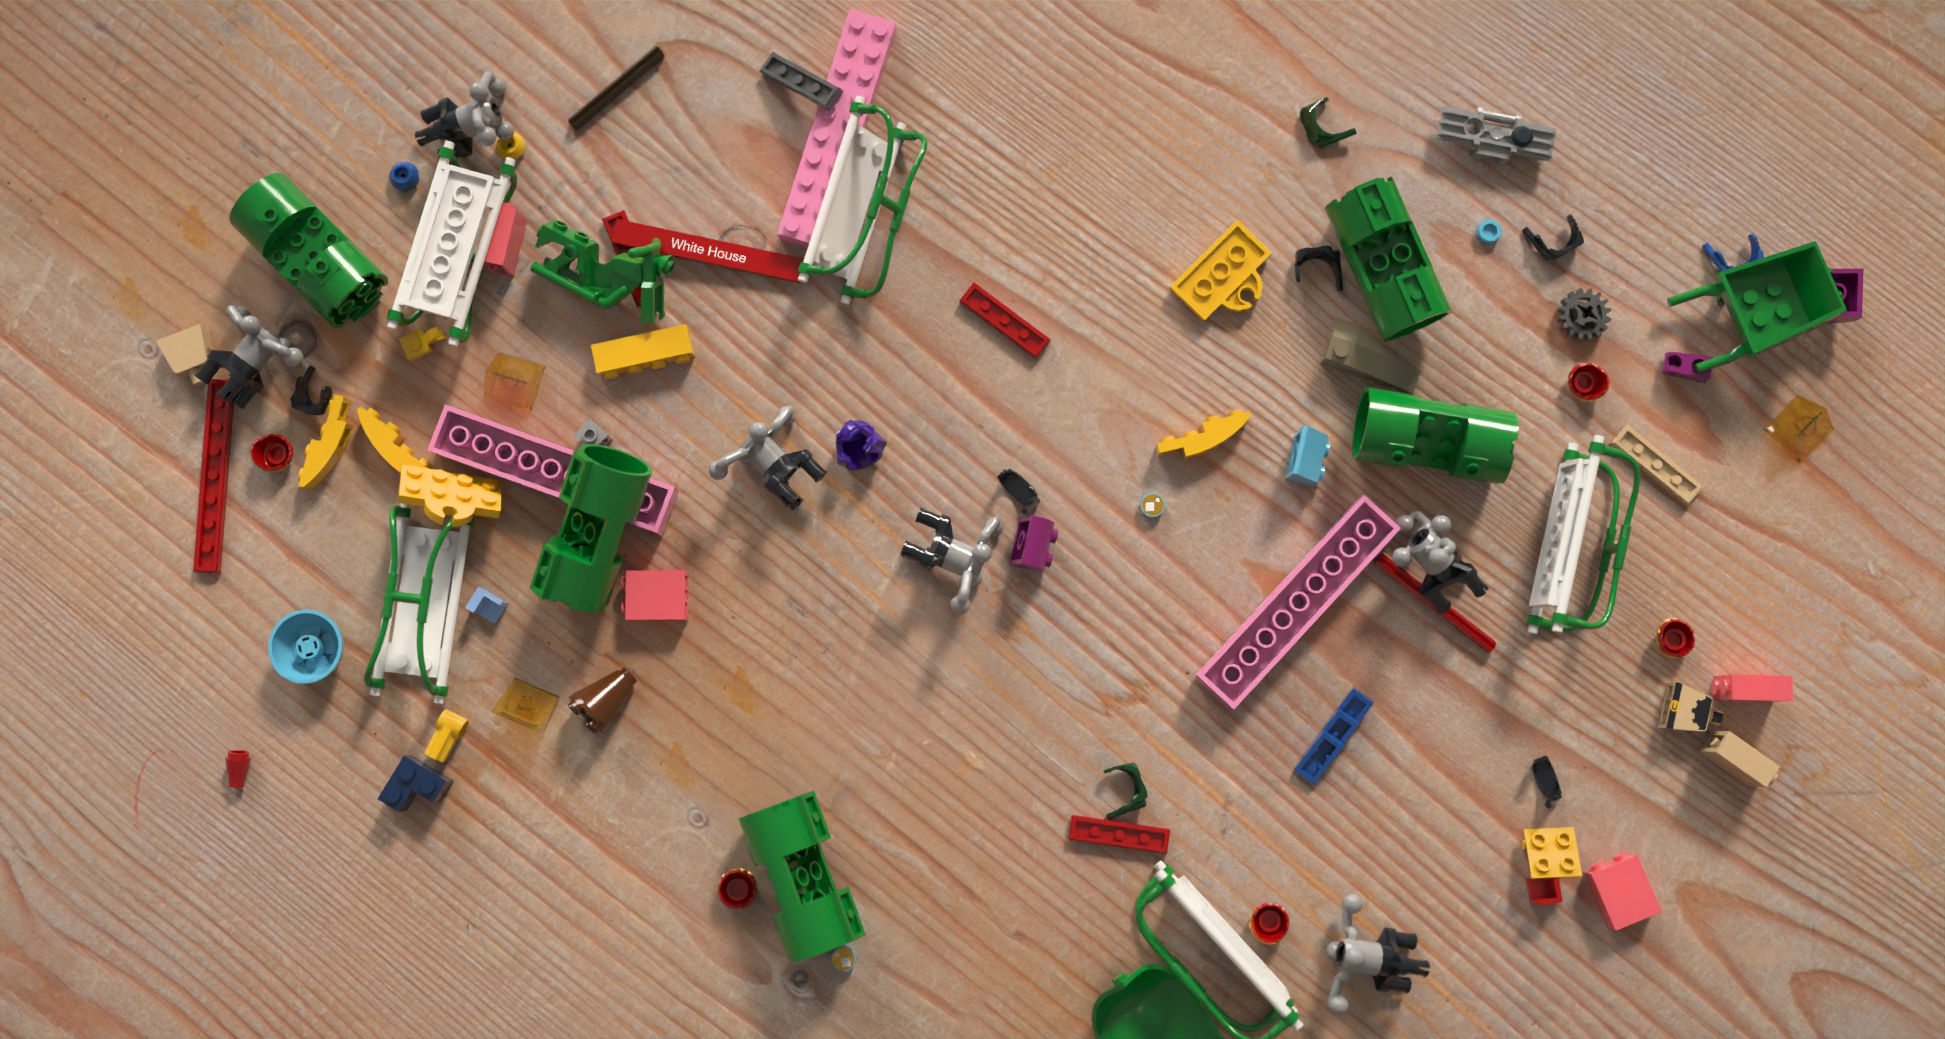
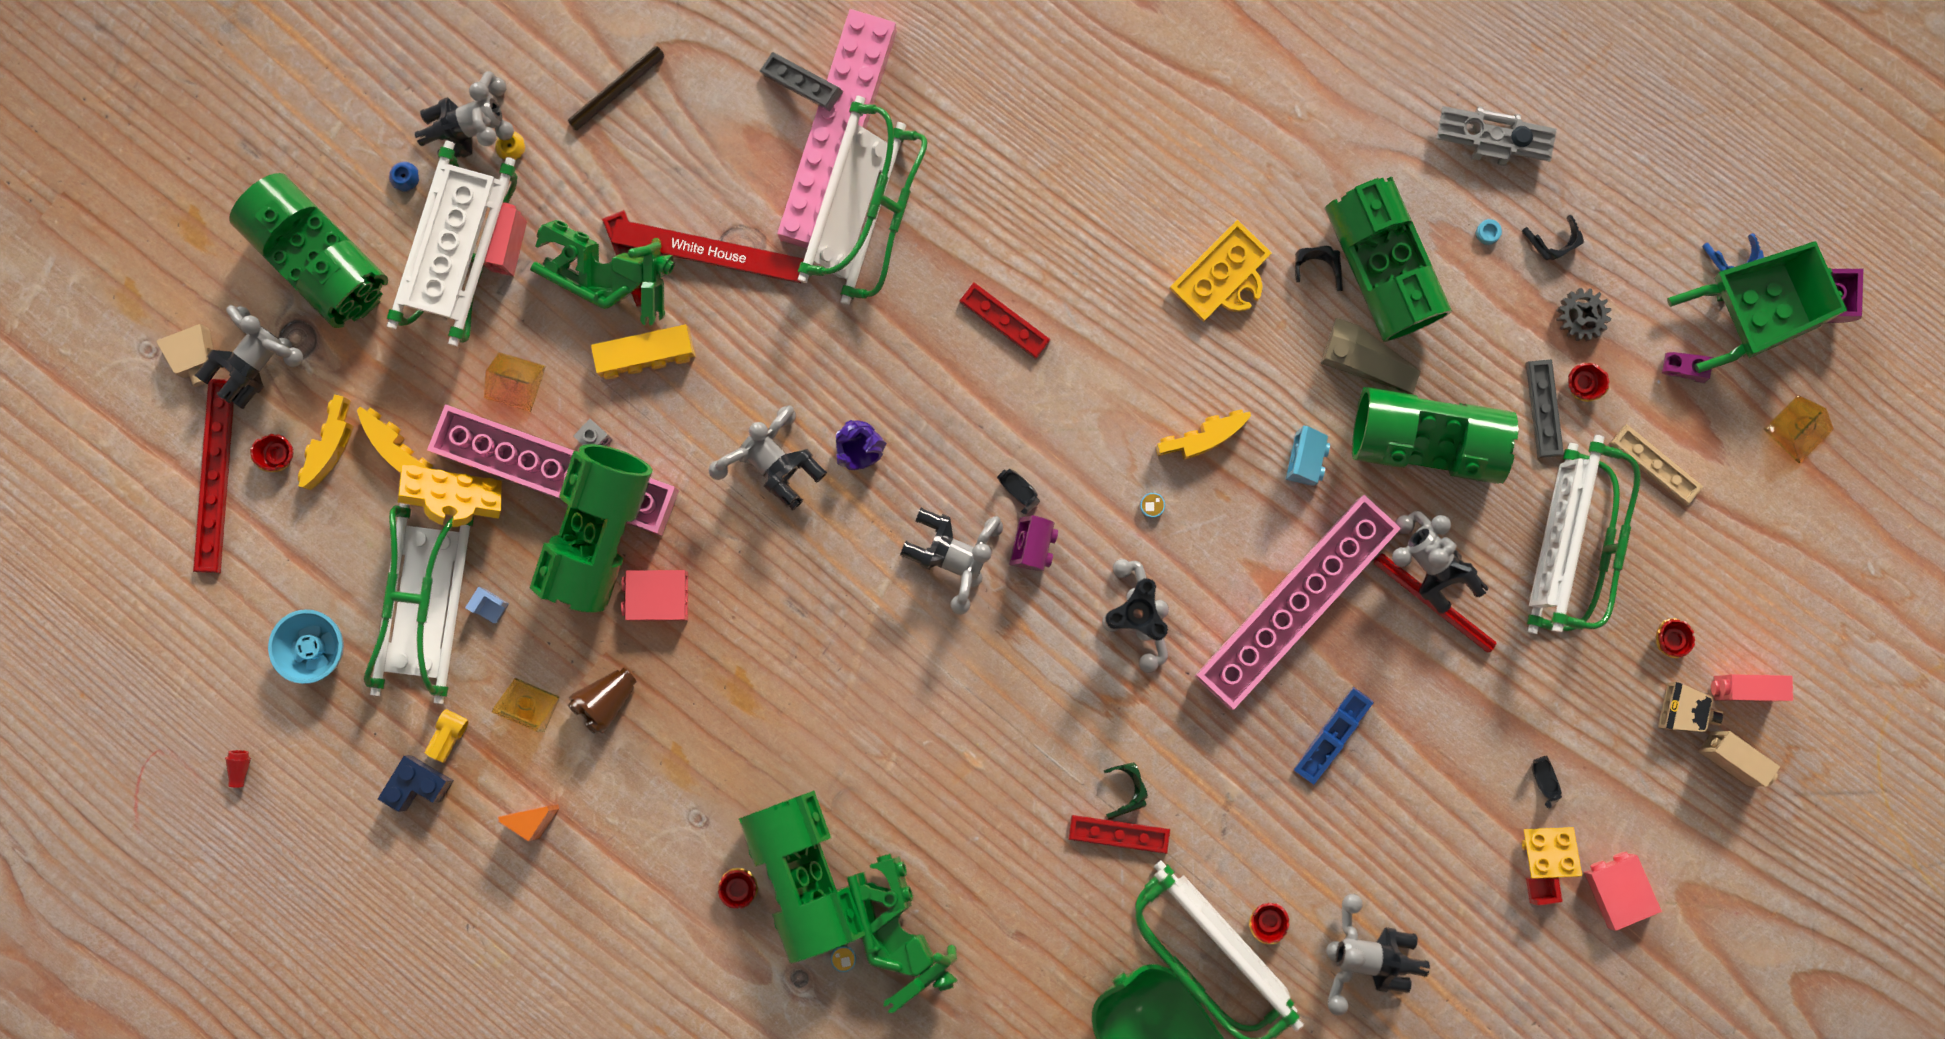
black helmet [290,365,333,415] -> none
yellow plate [399,327,445,362] -> none
dark green helmet [1300,97,1357,148] -> none
none -> orange slope [498,804,559,841]
none -> green piece [847,854,957,1013]
none -> wheel [1102,559,1169,673]
none -> dark grey tile [1526,359,1564,458]

